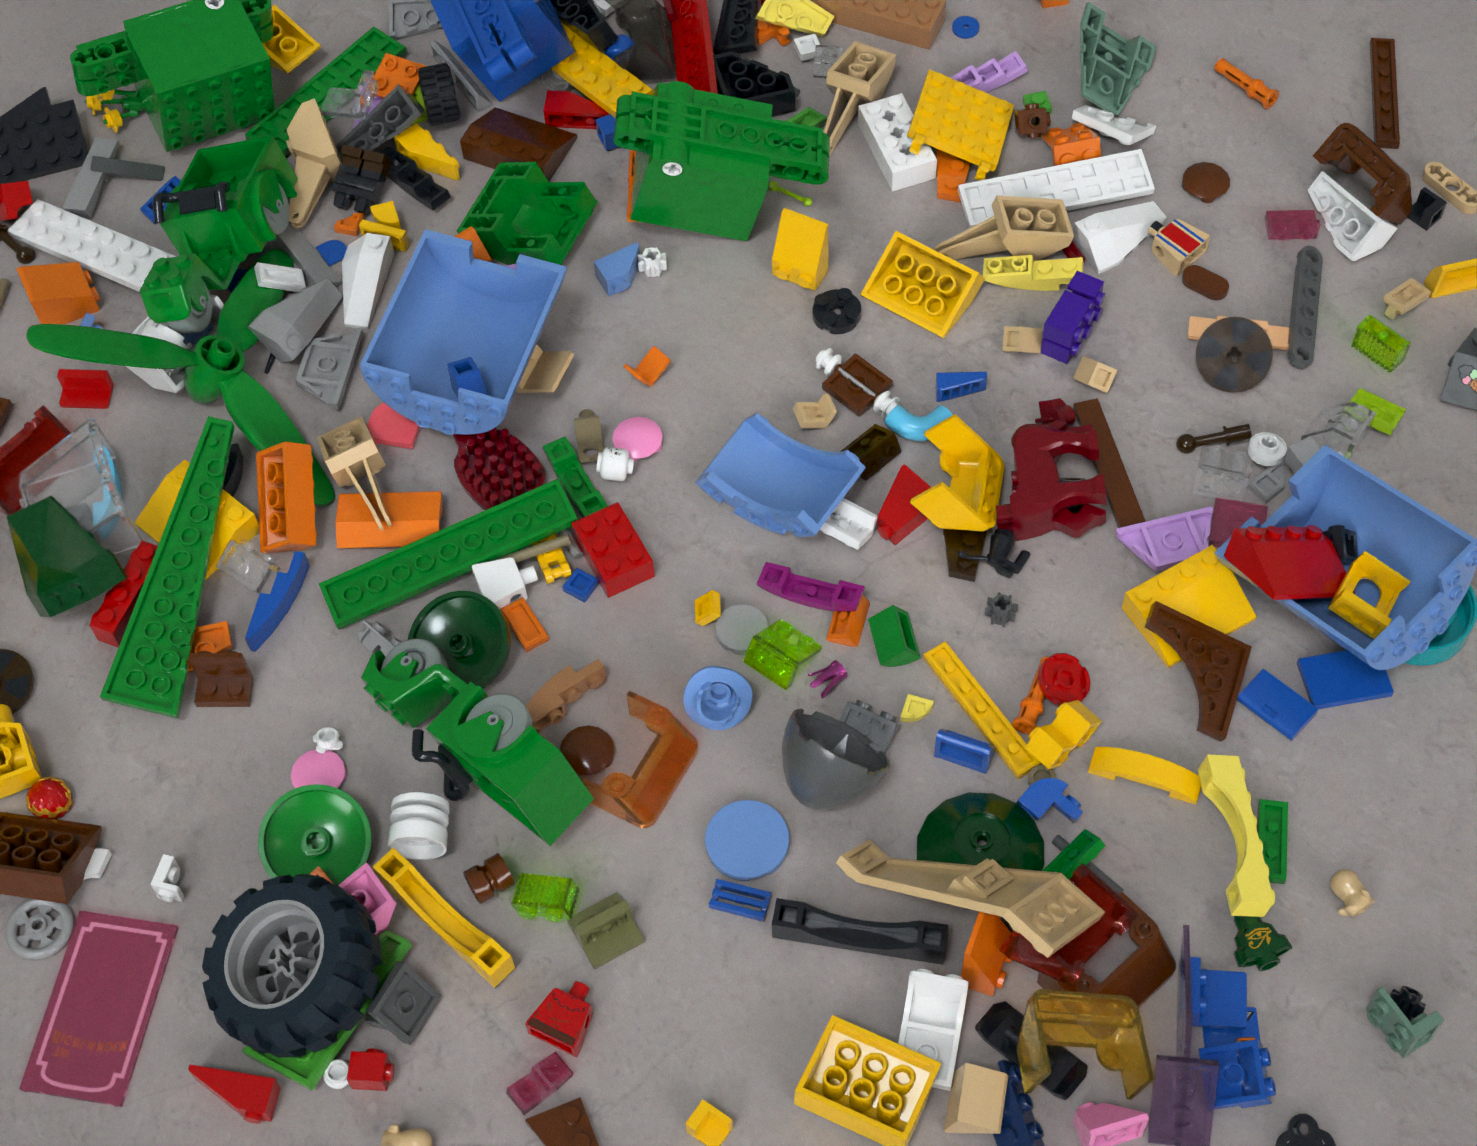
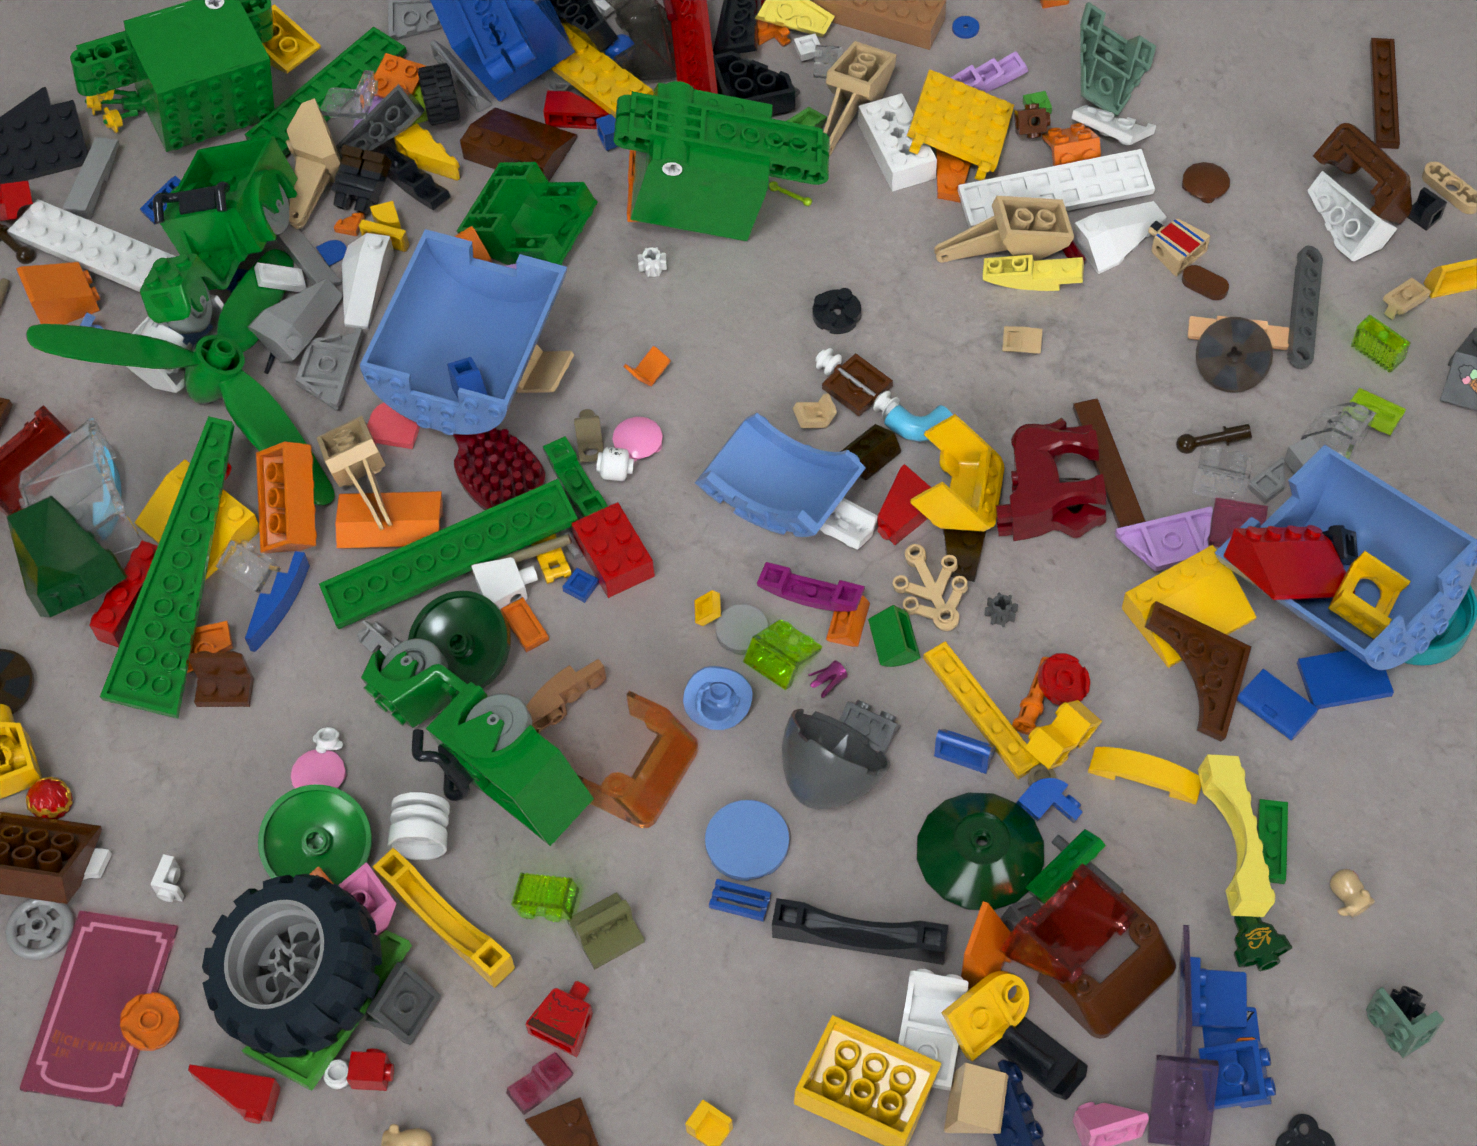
red panel [57,369,114,409] -> none
dark grey sticker [90,156,164,181] -> none
black slope [223,443,243,497] -> none
reddish brown wheel [463,853,515,904] -> none
reddish brown dish [560,725,614,777] -> none
medium blue slope [594,242,640,296] -> none
yellow slope [772,208,828,291] -> none
tan wing [836,839,1105,958] -> none
yellow slope [860,231,985,339] -> none
light yellow tile [900,694,934,722] -> none
blue slope [935,371,987,402] -> none
black piece [958,529,1031,579] -> none
clear yellow windscreen [1017,989,1154,1100] -> none
dark red piece [1035,398,1076,427] -> none
dark purple piece [1041,271,1106,365] -> none
tan panel [1073,356,1117,393] -> none
orange pin [1214,58,1279,109] -> none
white plate [1247,432,1287,466] -> none
clear pink bracket [1265,210,1321,240] -> none
none -> orange tile [120,992,180,1051]
none -> tan plant [893,544,968,631]
none -> yellow tile [941,971,1029,1061]

